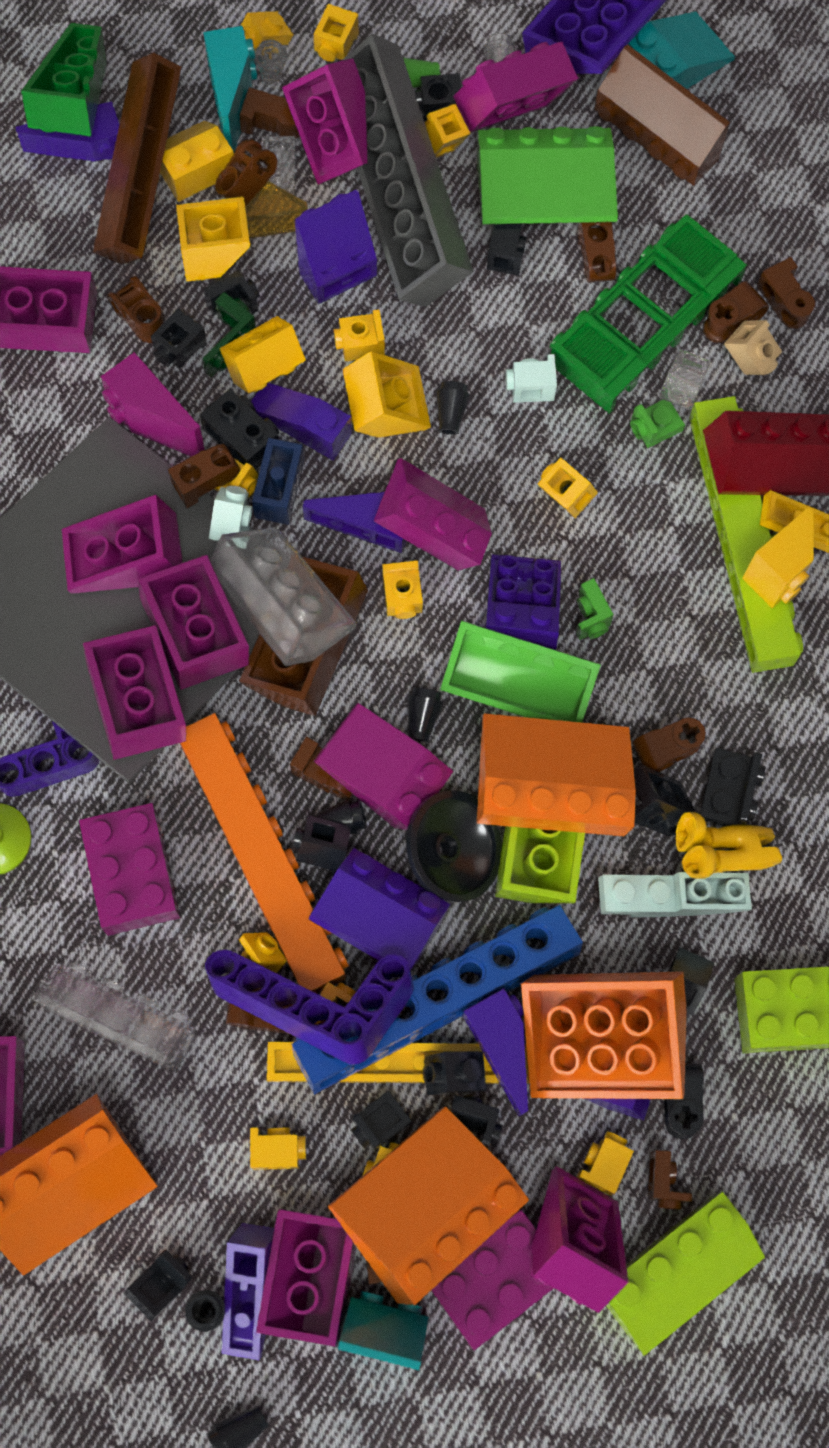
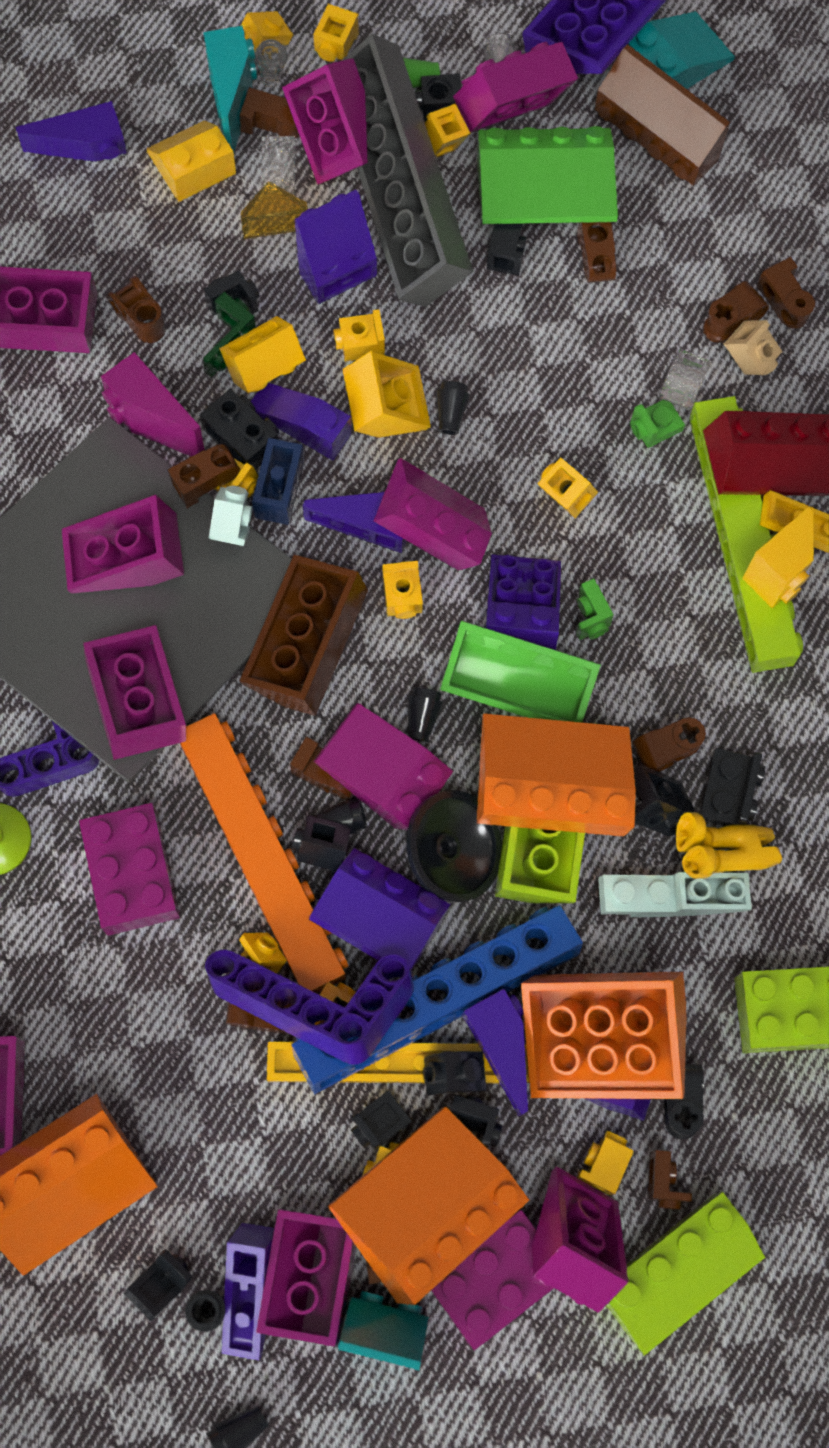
green wedge [21,23,107,136] -> none
clear slope [29,961,198,1073] -> none
reddish brown brick [93,52,182,265] -> none
magenta brick [138,555,249,690] -> none
black brick [151,308,207,369] -> none
yellow slope [176,197,250,281] -> none
clear slope [210,527,357,666] -> none
reddish brown piece [215,139,278,209] -> none
yellow brick [250,1128,306,1170] -> none
light aqua brick [505,354,557,403] -> none
green window [550,214,747,414] -> none
black brick [667,947,714,1016] -> none

